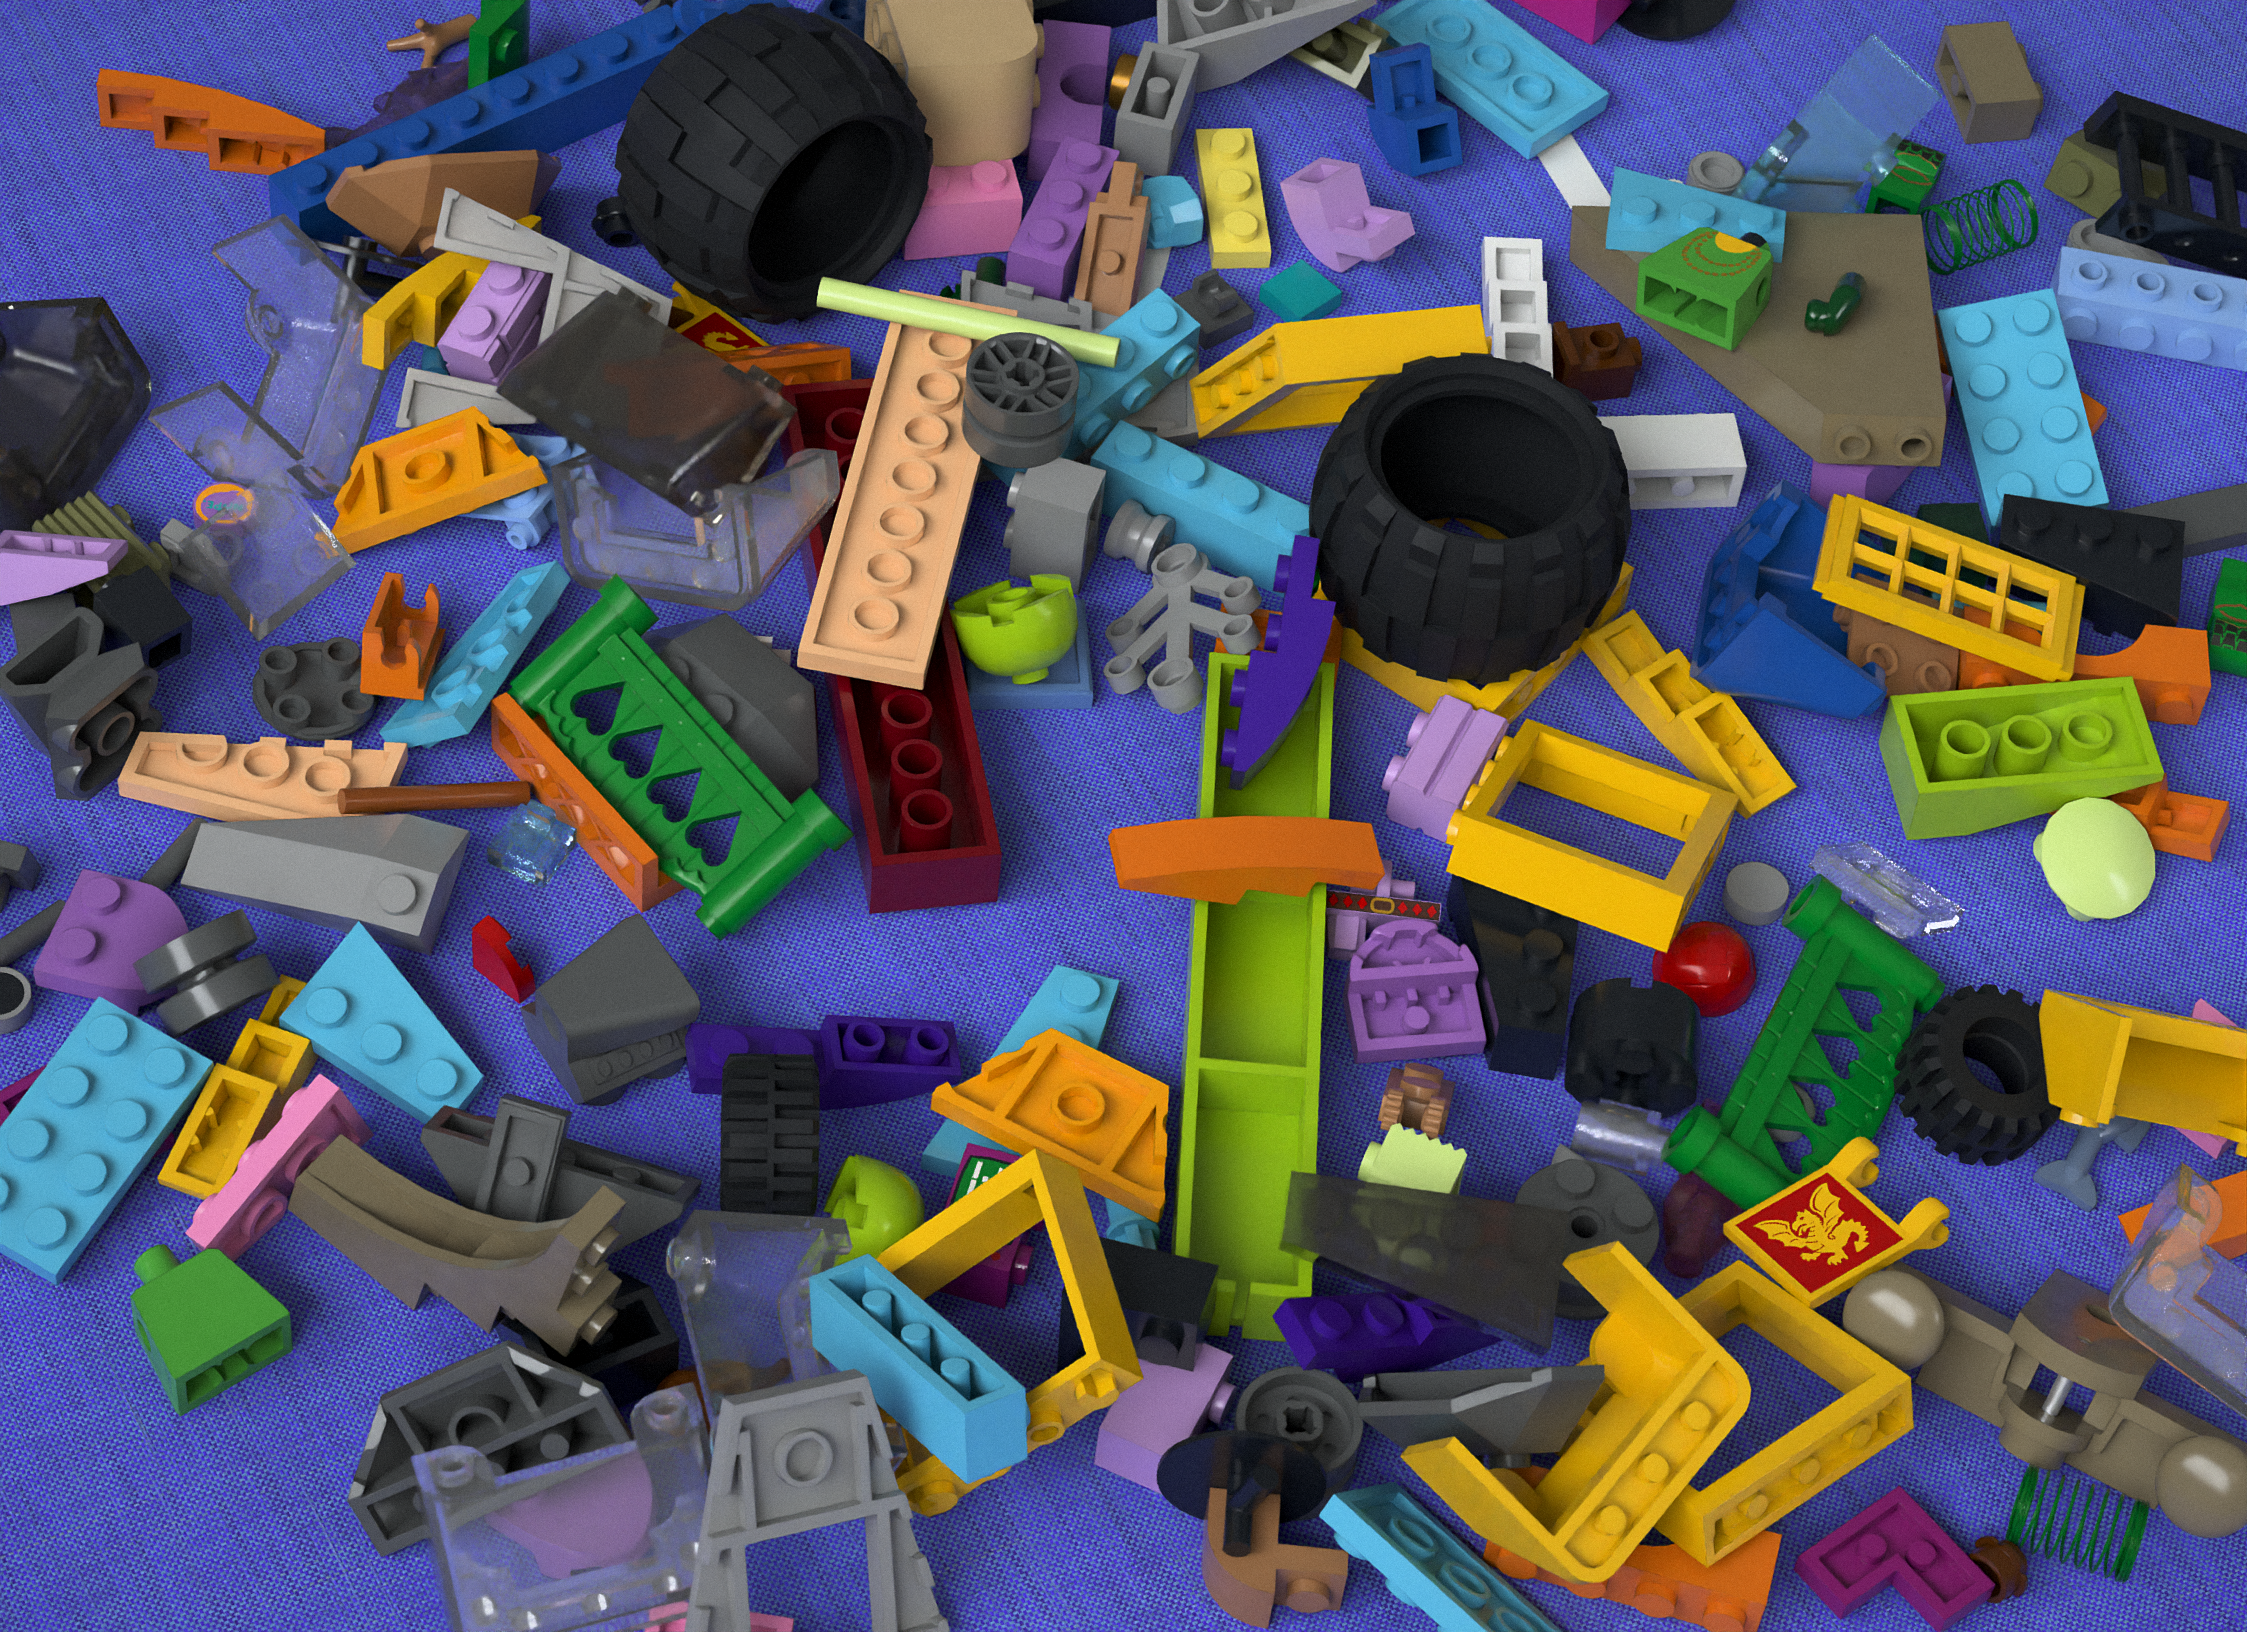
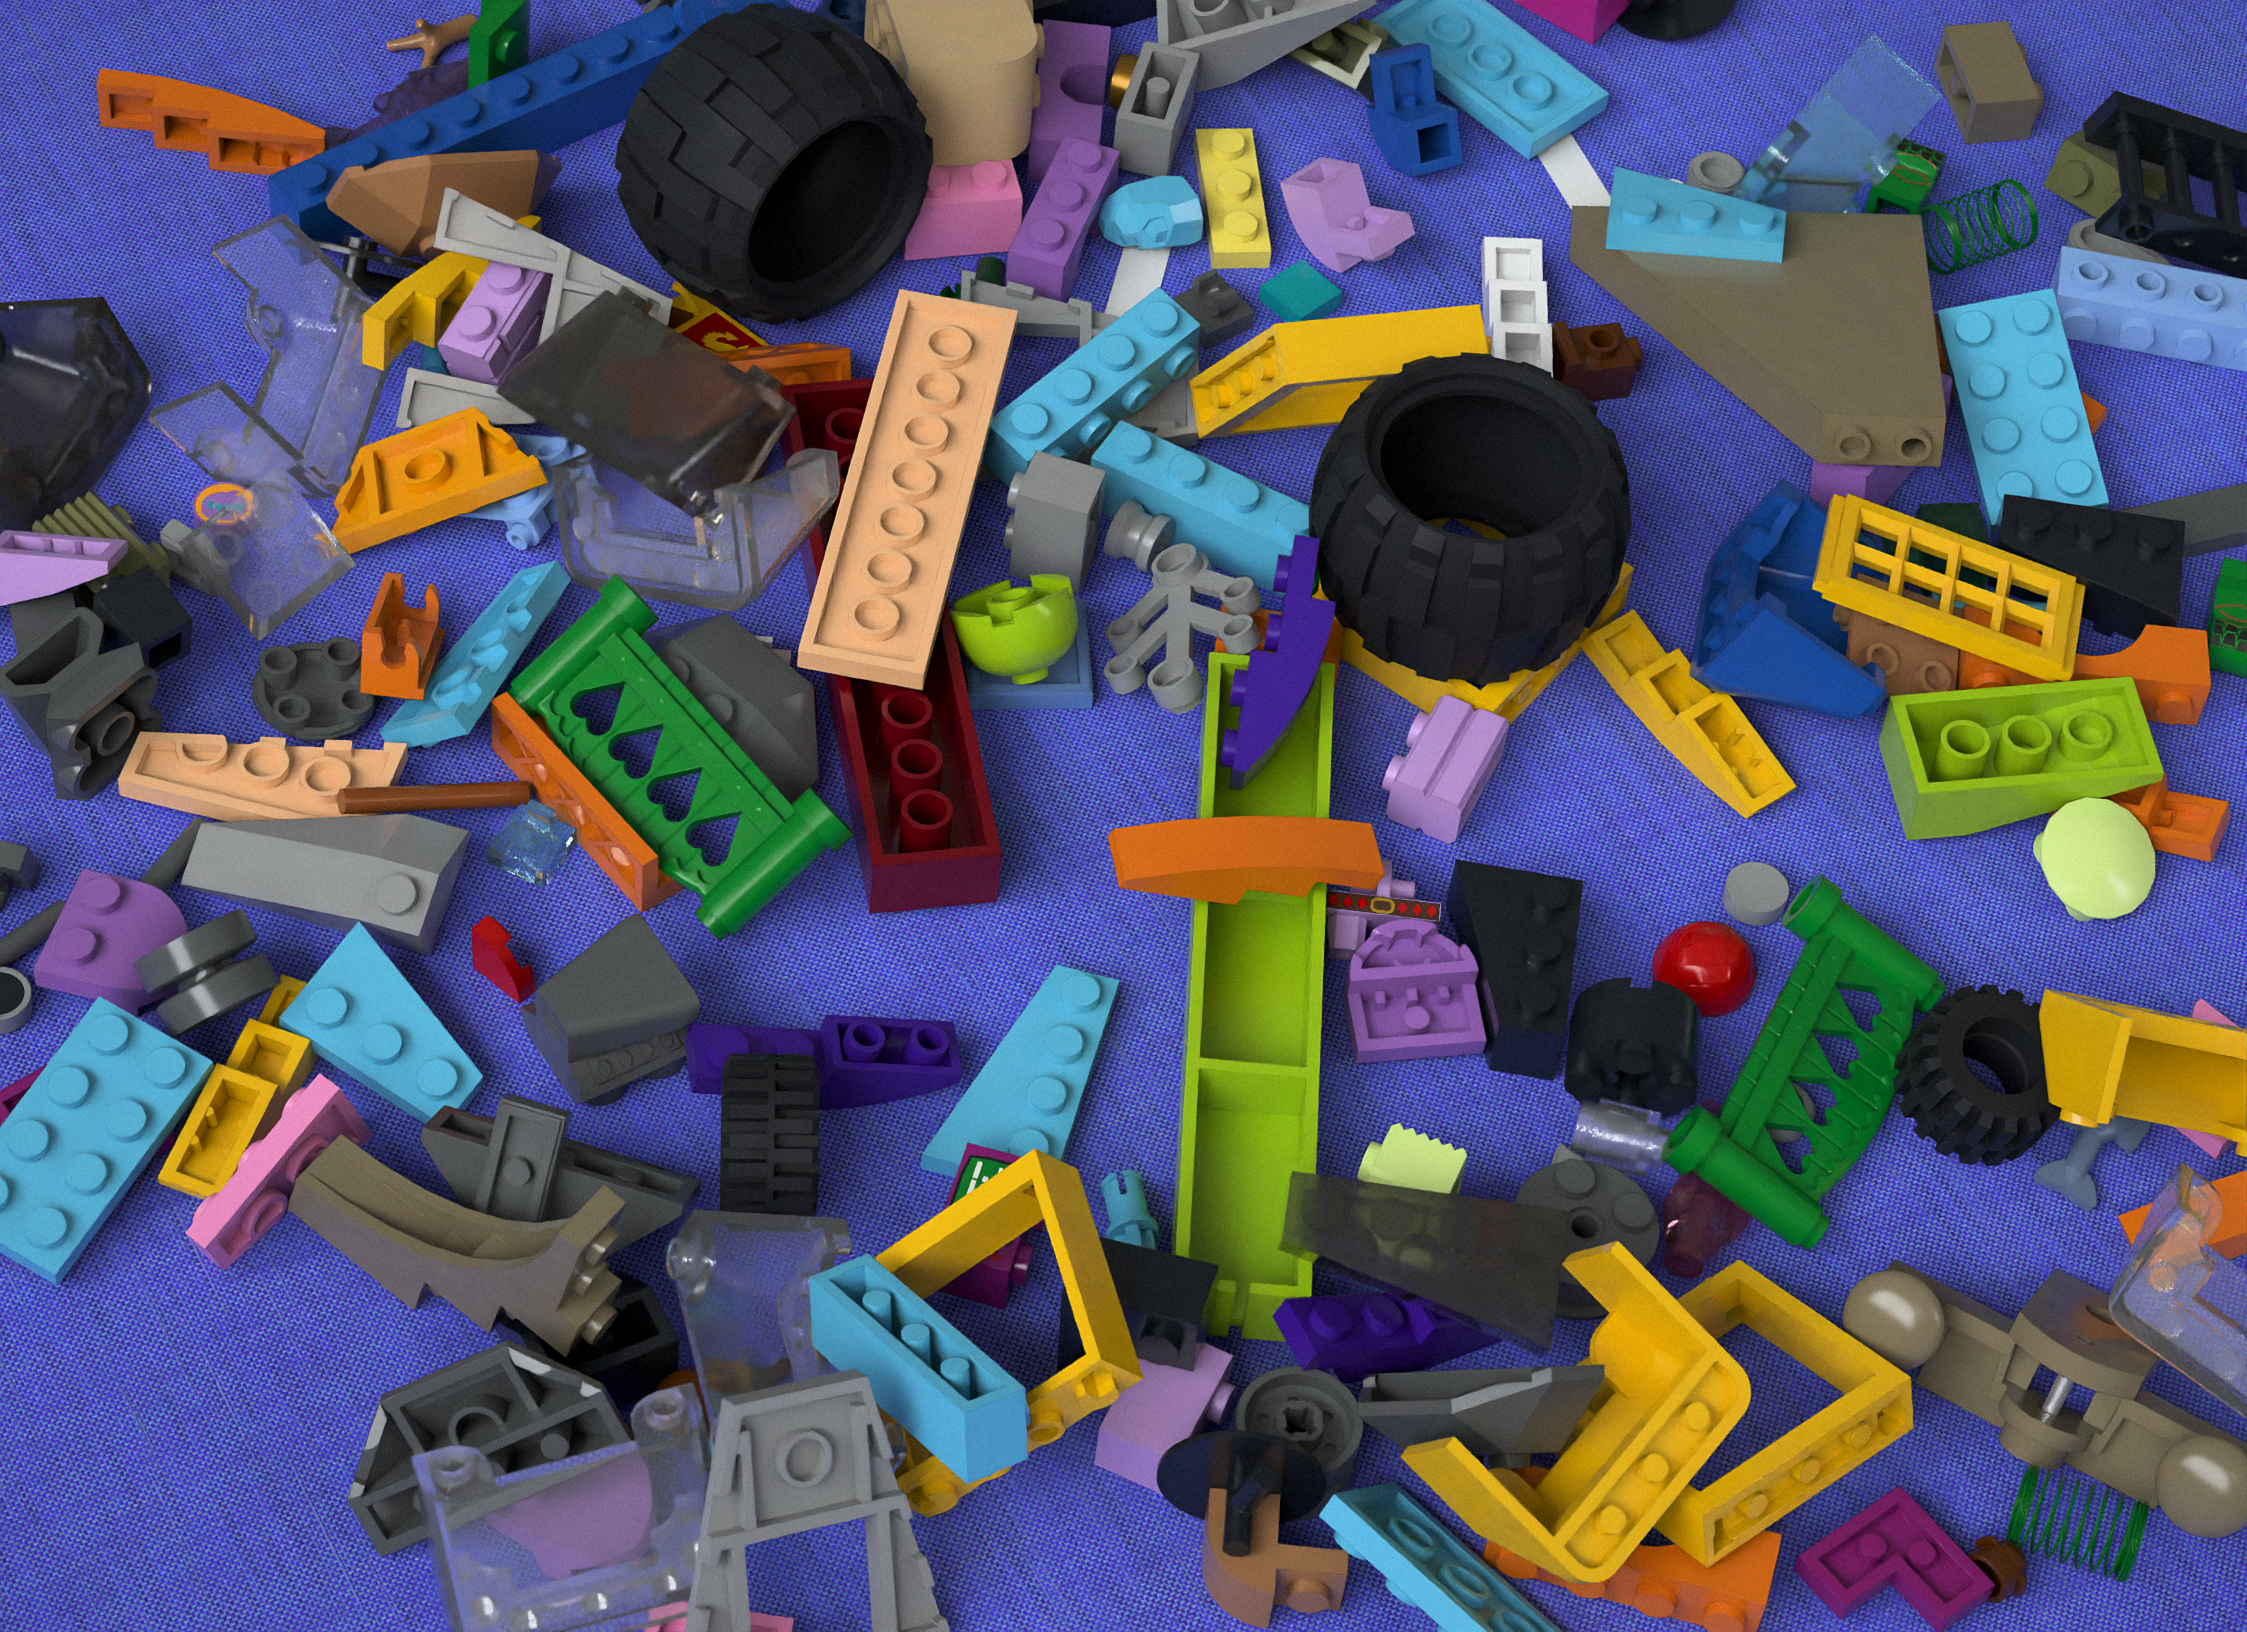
bright green torso [130,1244,293,1417] -> none
black plate [591,196,639,247] -> none
lime cylinder [813,1154,926,1275] -> none
yellowish green piece [817,277,1121,368] -> none
light orange wing [931,1028,1169,1223] -> none
dark grey wheel [961,332,1079,468] -> none
medium nougat hinge [1074,161,1152,317] -> none
medium nougat hinge [1378,1063,1456,1140] -> none
yellow window [1446,718,1740,953] -> none
white brick [1597,413,1747,510] -> none
bright green torso [1635,227,1774,351] -> none
flag [1723,1136,1950,1309] -> none
dark green arm [1804,272,1867,336] -> none
clear plate [1808,841,1965,940] -> none

